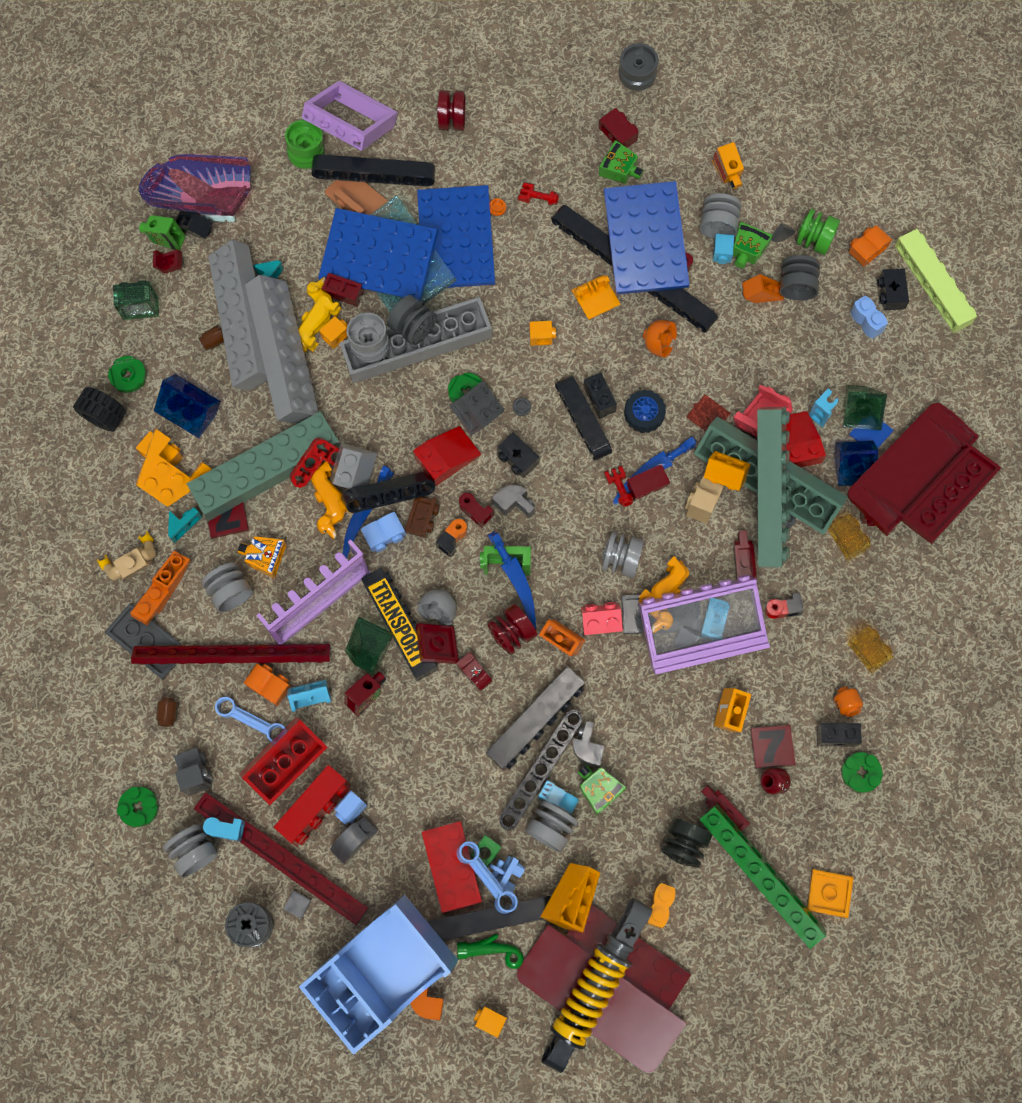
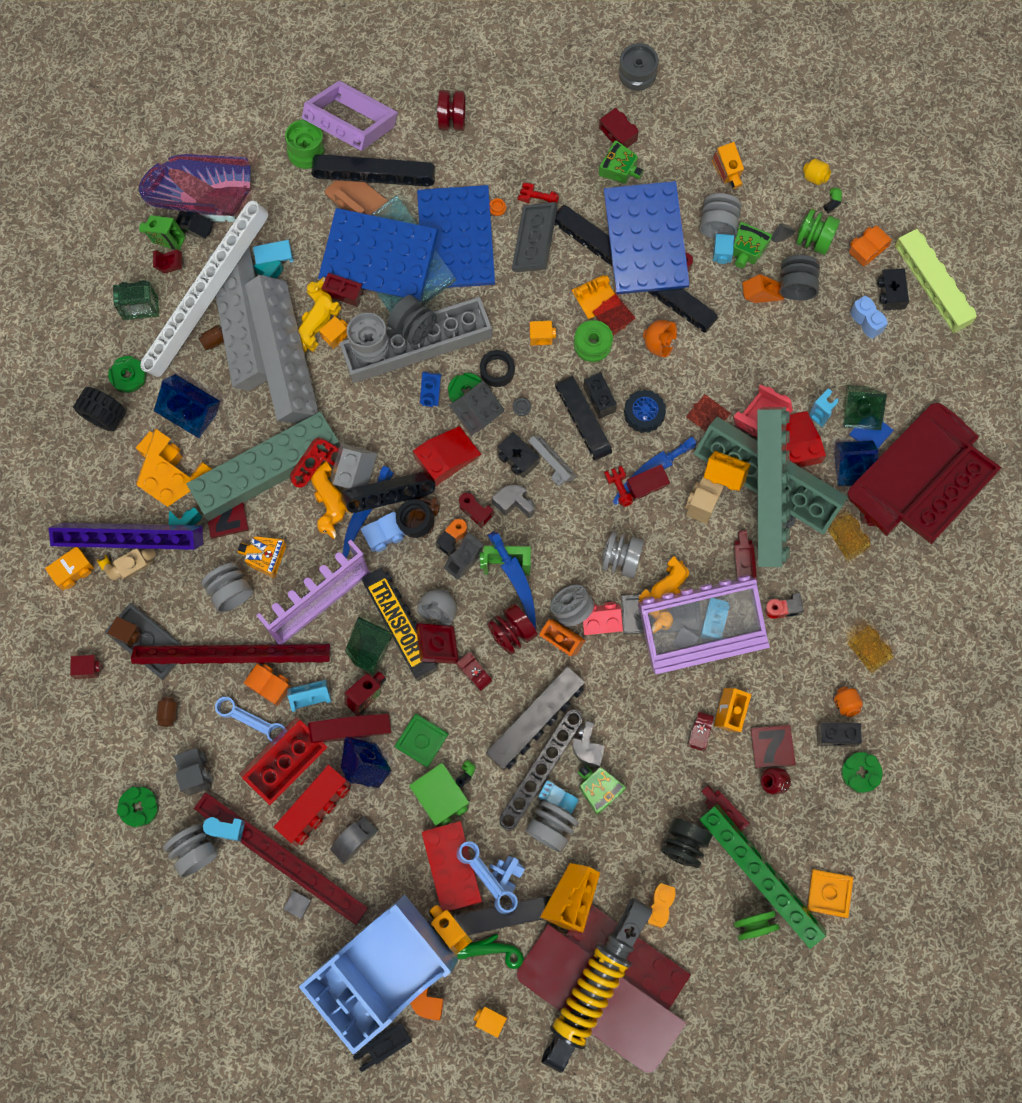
orange slope [130,551,190,625] -> none
dark grey wheel [225,902,274,948] -> none
light blue brick [334,790,367,825] -> none
green brick [471,835,502,868] -> none
none -> light orange brick [45,547,94,591]
none -> dark purple brick [49,523,204,550]
none -> dark red brick [70,655,102,679]
none -> reddish brown brick [107,616,142,647]
none -> white beam [140,201,268,377]
none -> medium azure hinge [253,240,294,264]
none -> dark red slope [308,714,391,743]
none -> clear blue slope [341,737,392,788]
none -> black hinge [353,1023,412,1073]
none -> green tile [394,713,449,768]
none -> black tyre [396,499,435,538]
none -> bright green panel [409,763,470,827]
none -> blue hips [420,371,442,407]
none -> light orange torso [429,905,472,955]
none -> flat silver brick [444,533,484,580]
none -> arm [456,760,476,787]
none -> black tyre [480,350,515,387]
none -> dark grey tile [512,202,558,272]
none -> light grey hinge [529,436,577,486]
none -> light grey wheel [550,584,594,627]
none -> bright green wheel [574,320,613,362]
none -> clear red piece [592,294,636,336]
none -> leg [687,711,714,752]
none -> bright green wheel [733,911,780,941]
none -> yellow head [803,159,831,185]
none -> arm [823,188,842,213]

